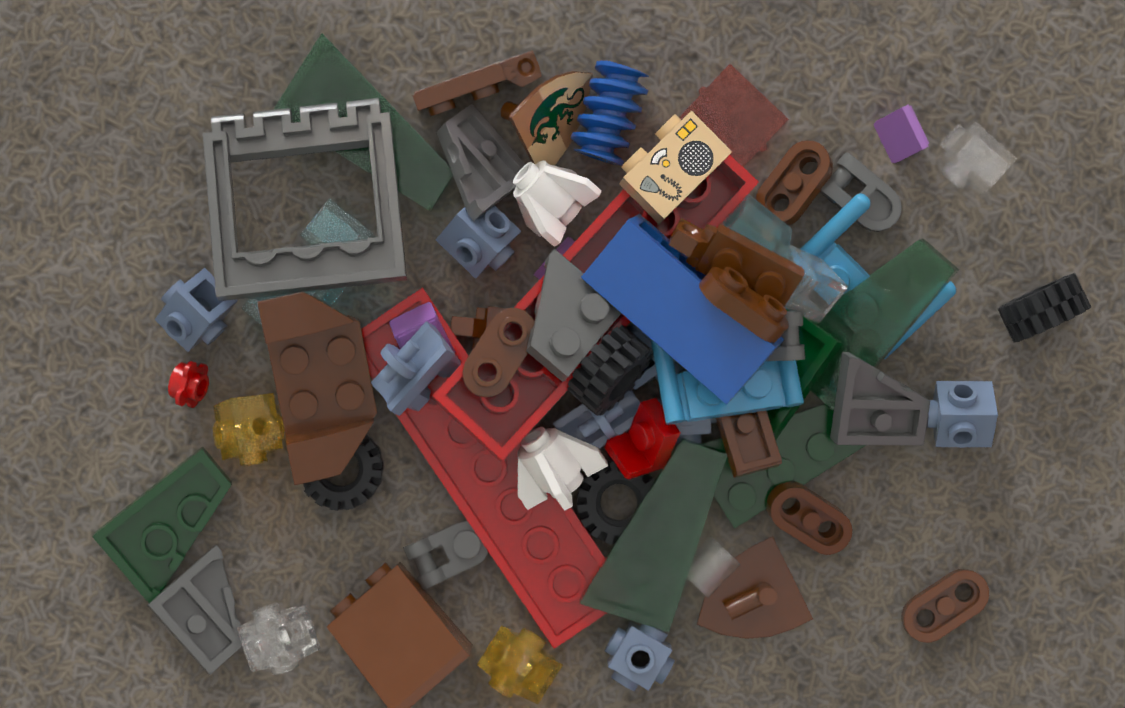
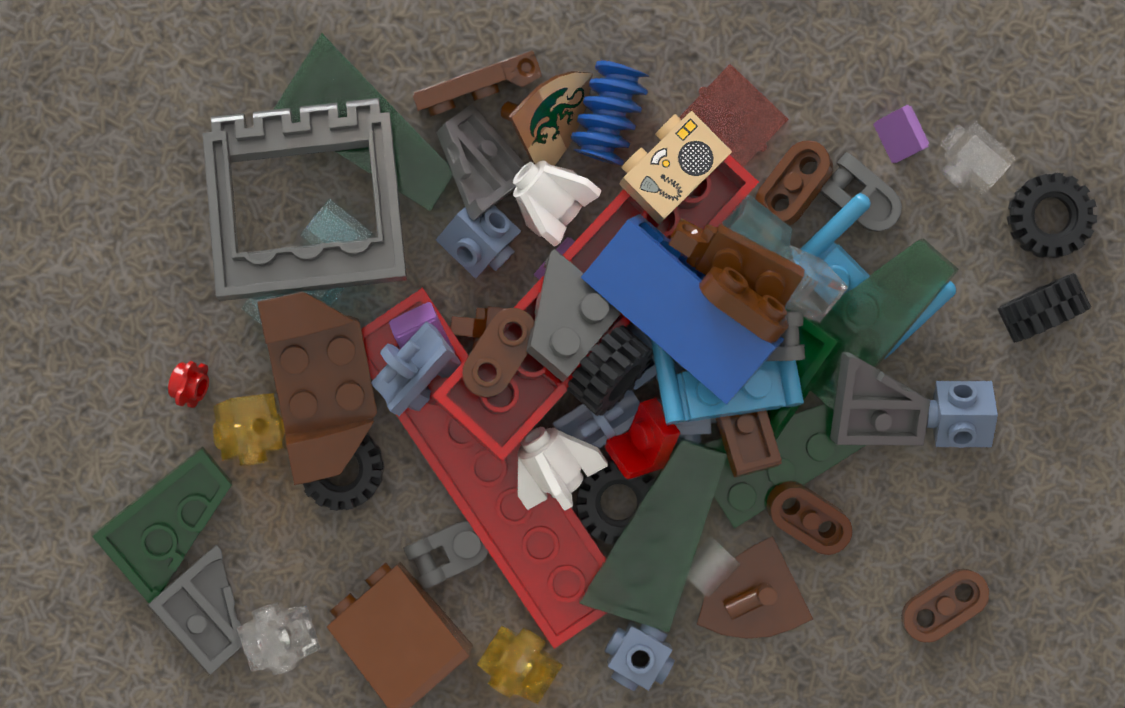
sand blue brick [155,268,238,352] -> none
none -> black tyre [1007,173,1097,258]

